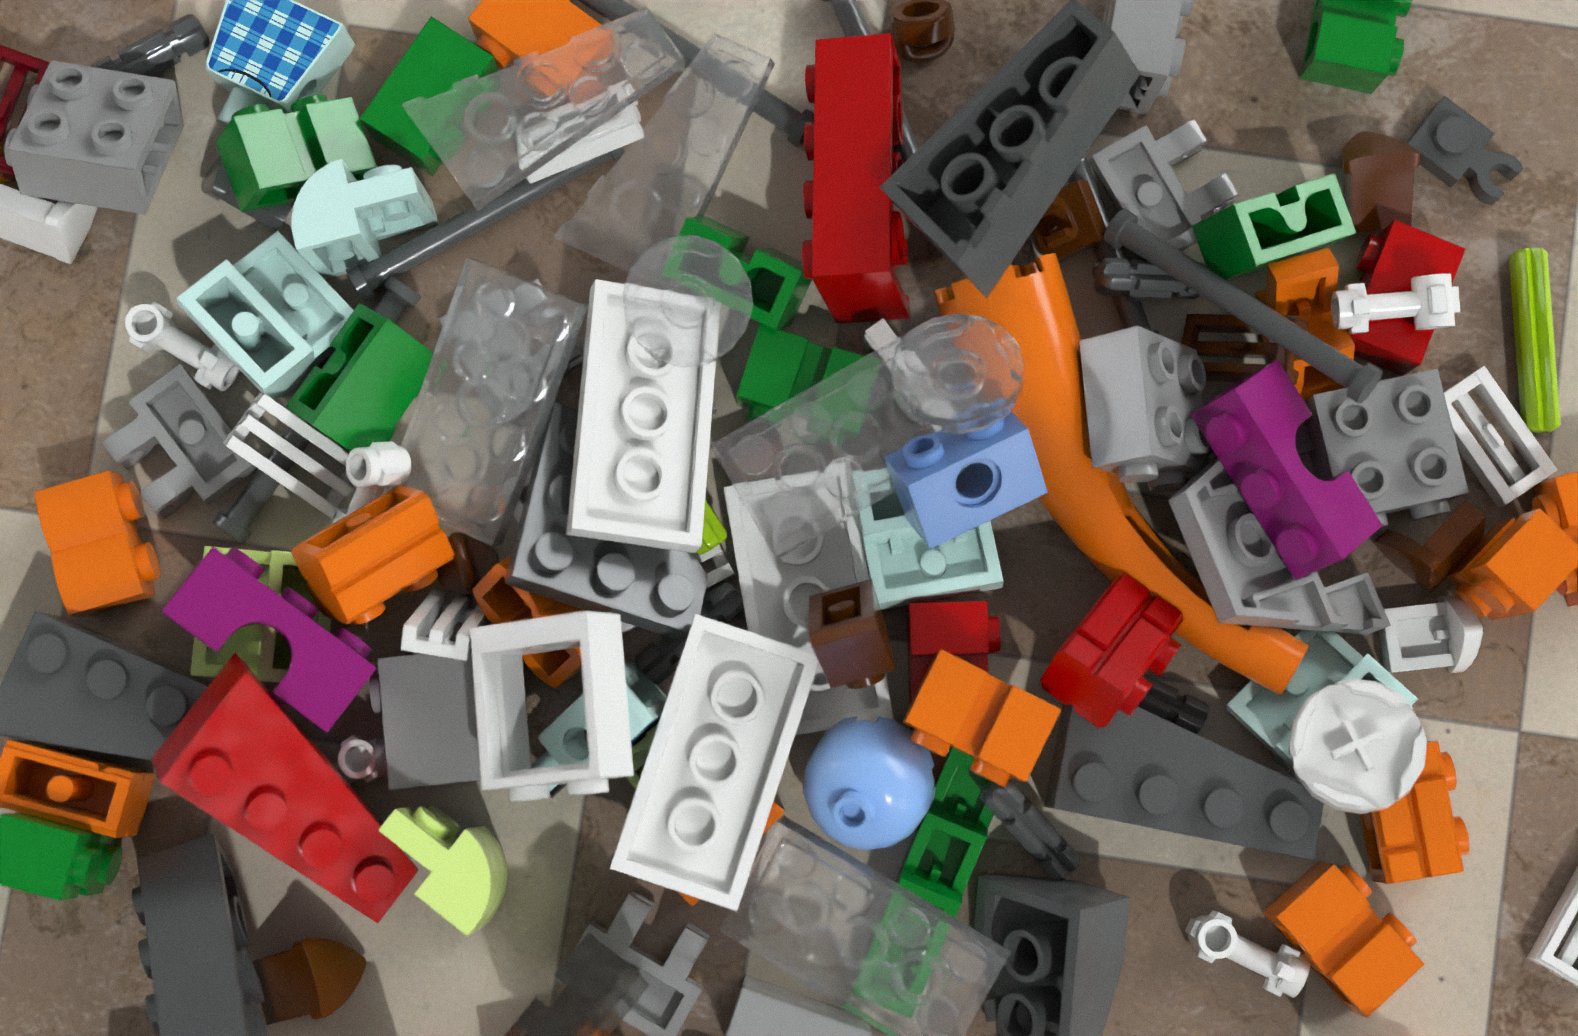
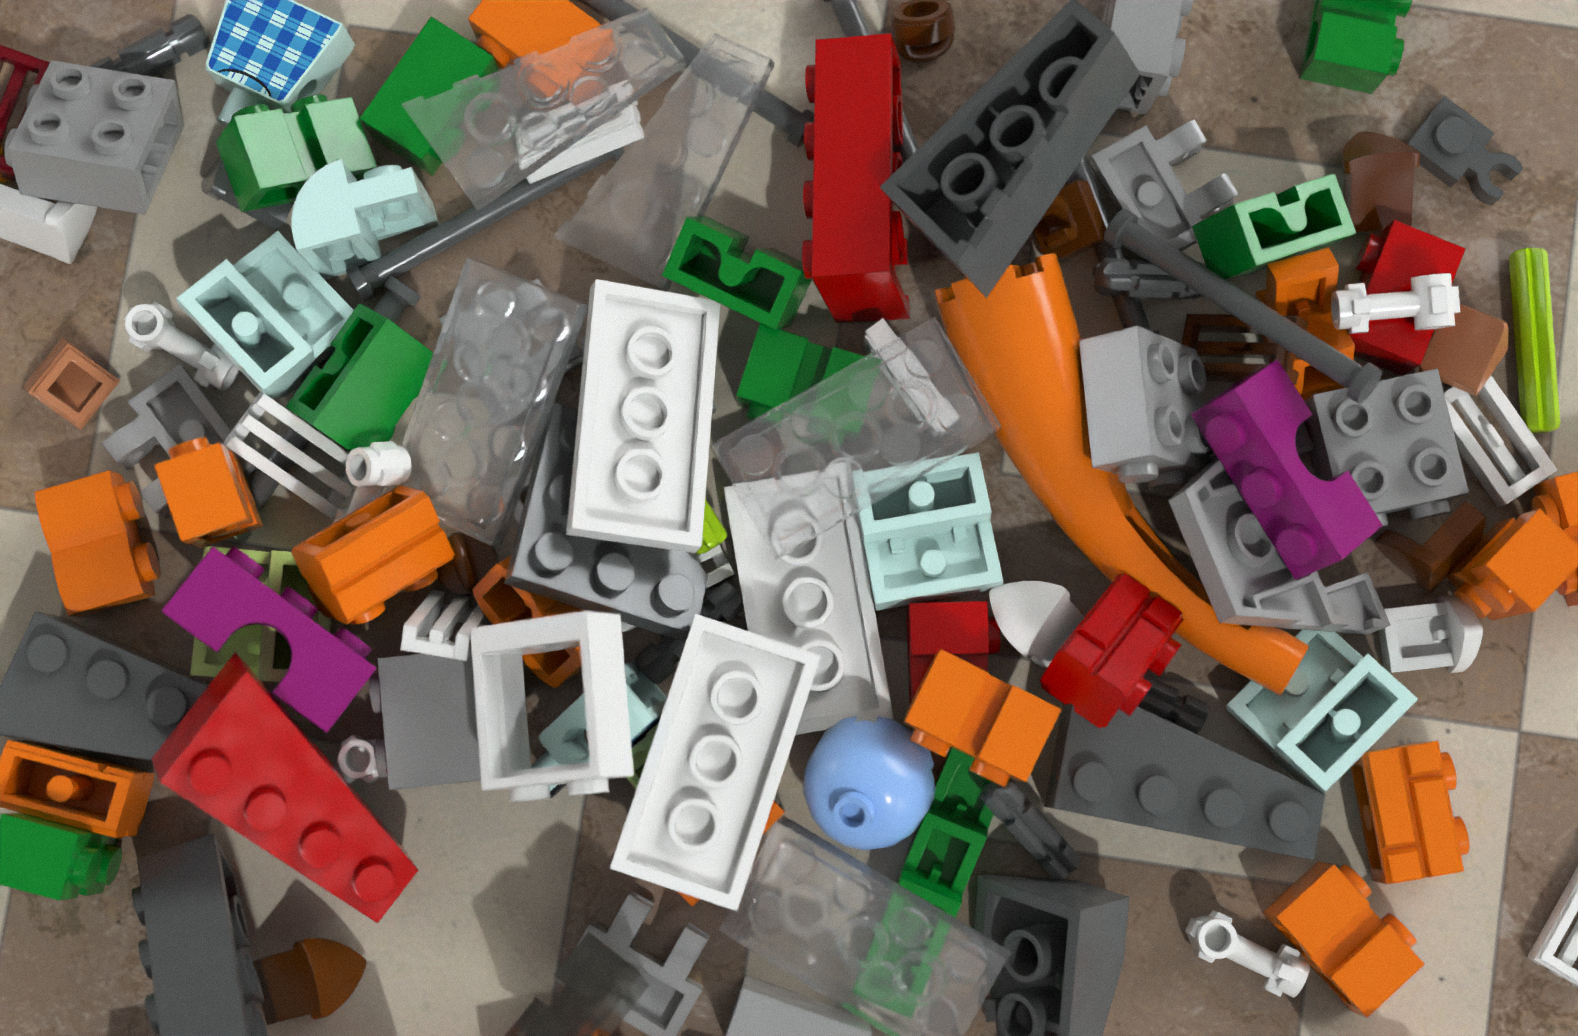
yellowish green brick [378,804,508,936] -> none
clear tile [622,235,753,368] -> none
reddish brown slope [808,579,895,689] -> none
medium blue brick [884,401,1048,549] -> none
clear tile [890,313,1025,434] -> none
white tile [1288,678,1427,814] -> none
none -> nougat slope [24,337,120,430]
none -> orange brick [154,437,263,548]
none -> white tile [989,581,1085,670]
none -> nougat slope [1419,304,1509,396]

